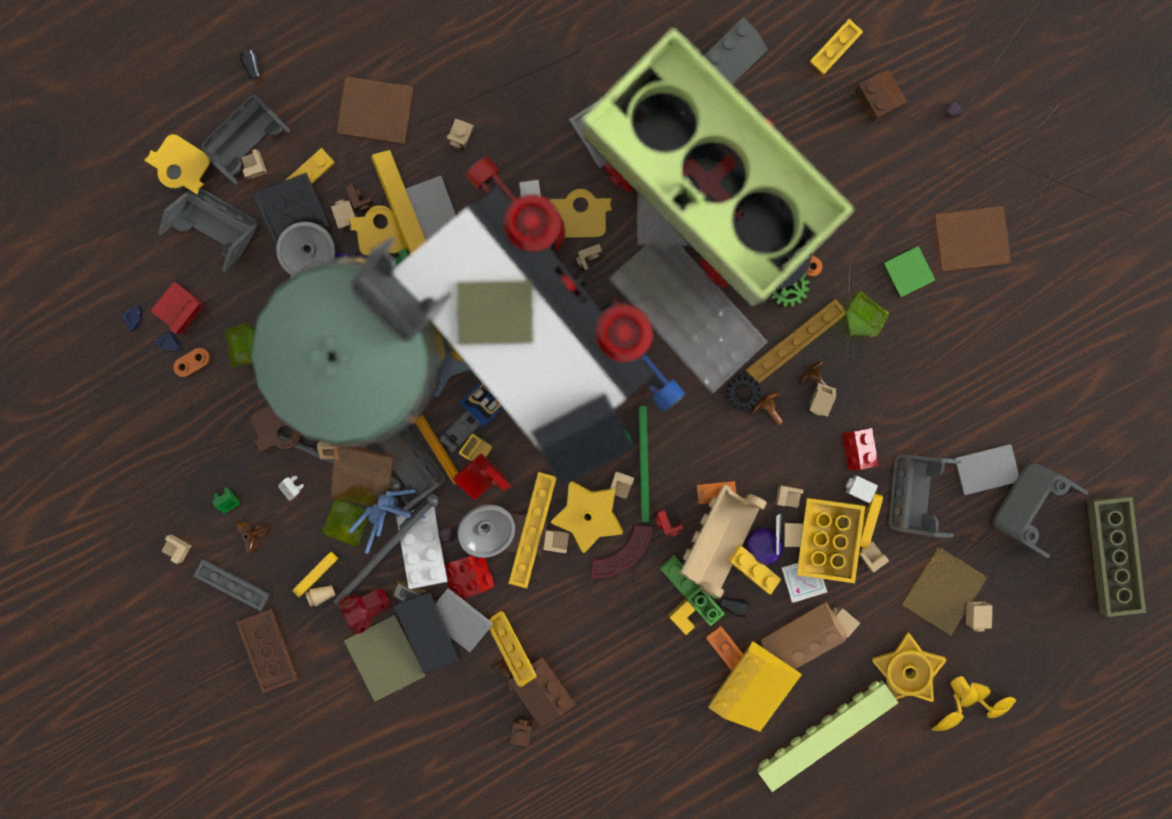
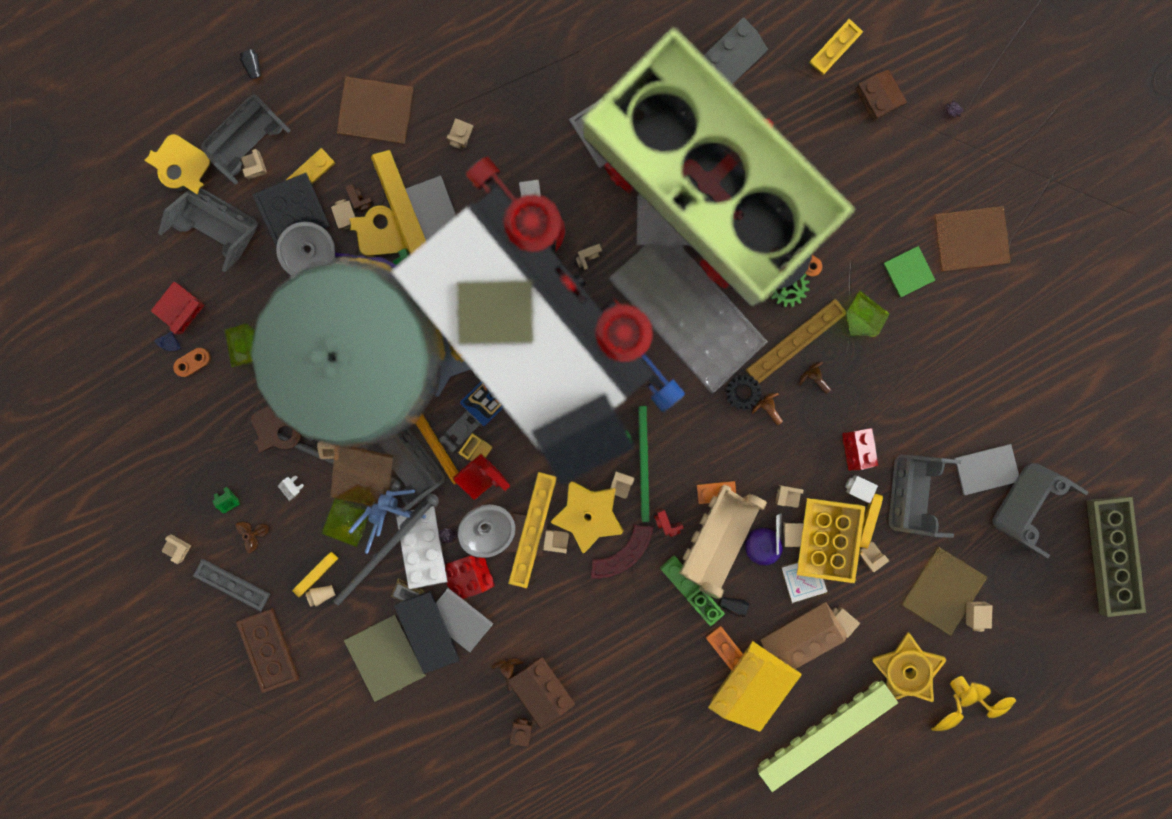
clear blue tile [121,305,142,331] -> none
dark red piece [337,589,391,634] -> none
dark grey windscreen [351,237,452,342] -> none
yellow plate [488,611,537,687] -> none
yellow piece [550,189,612,238] -> none
yellow piece [668,598,695,635] -> none
yellow plate [727,545,781,595] -> none
tan brick [810,383,836,417] -> none

